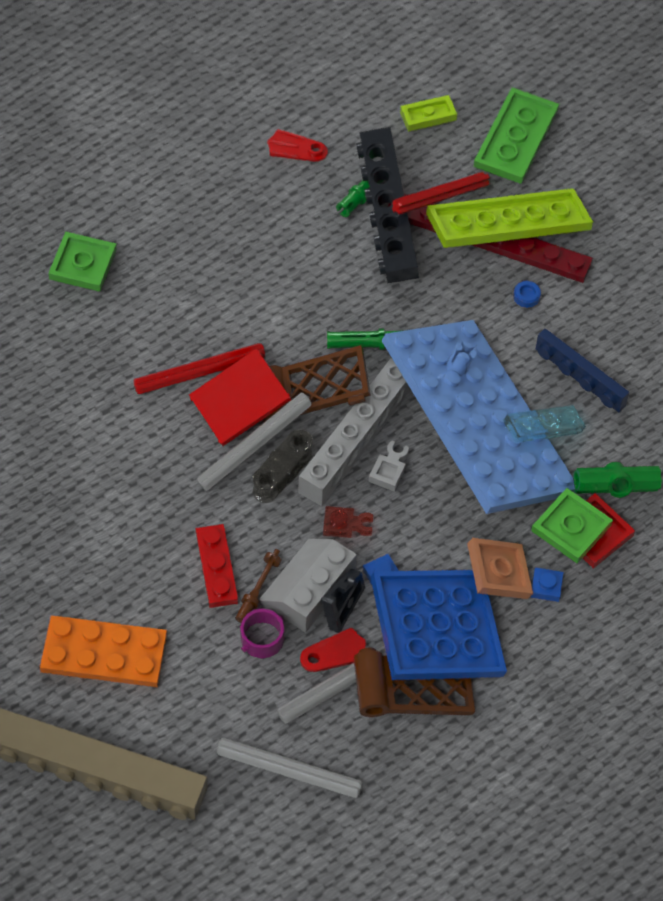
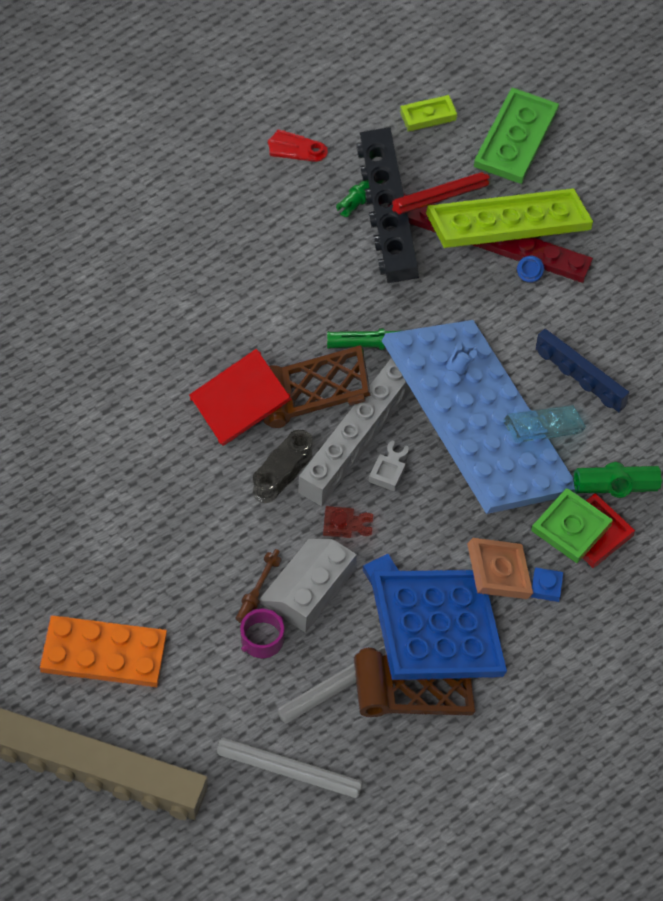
bright green plate [48,232,117,292] -> none
red axle [133,343,265,394] -> none
red plate [196,524,238,608] -> none
light grey axle [197,393,312,491] -> none
red piece [300,628,366,672] -> none
black wing [321,568,365,633] -> none
blue tile [513,281,541,308] -> none
none -> blue plate [517,256,544,283]

